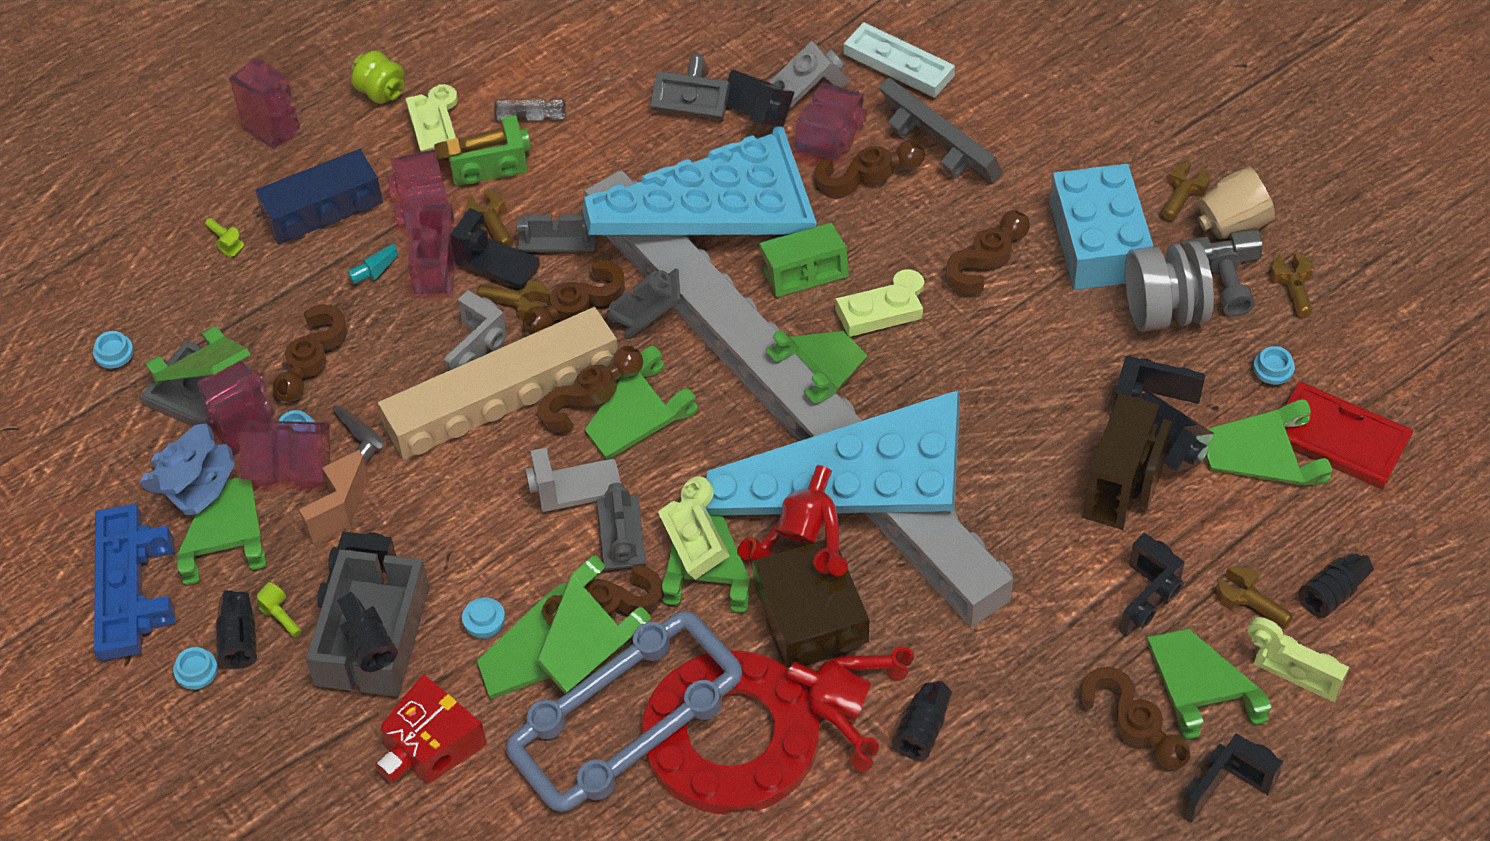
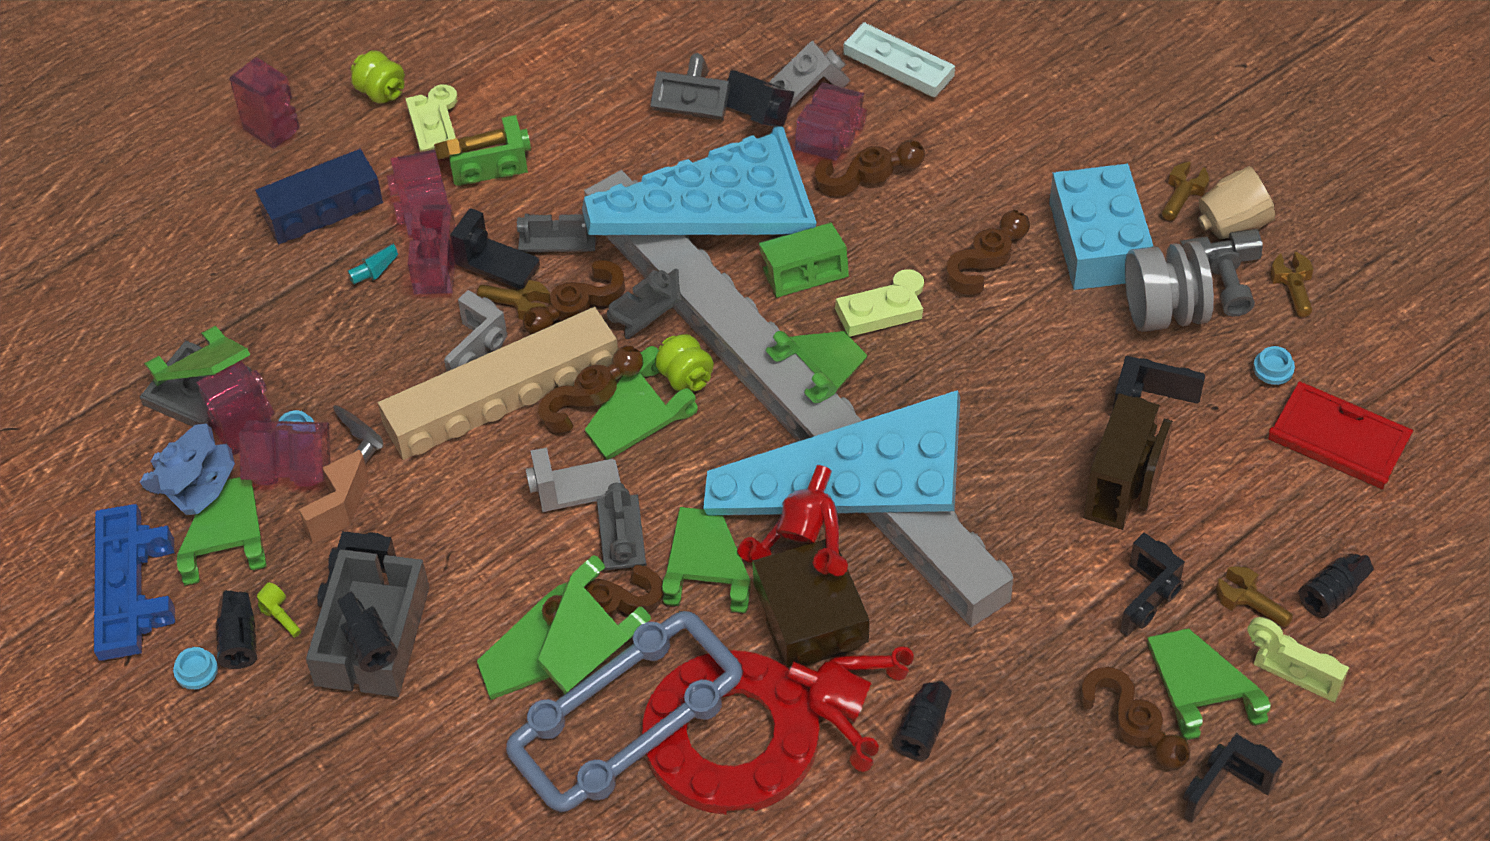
medium azure plate [93,331,134,369] -> none
lime hand [205,218,244,258] -> none
reddish brown piece [272,304,347,403] -> none
red torso [375,674,487,784] -> none
medium azure plate [462,597,505,639] -> none
pearl gold bar [466,190,513,247] -> none
clear smoke axle [494,98,567,121] -> none
yellowish green hinge [658,476,730,580] -> none
dark grey hinge [879,78,1003,184] -> none
black bracket [1140,392,1214,471] -> none
bright green flag [1206,399,1332,486] -> none
none -> lime piece [655,334,714,391]

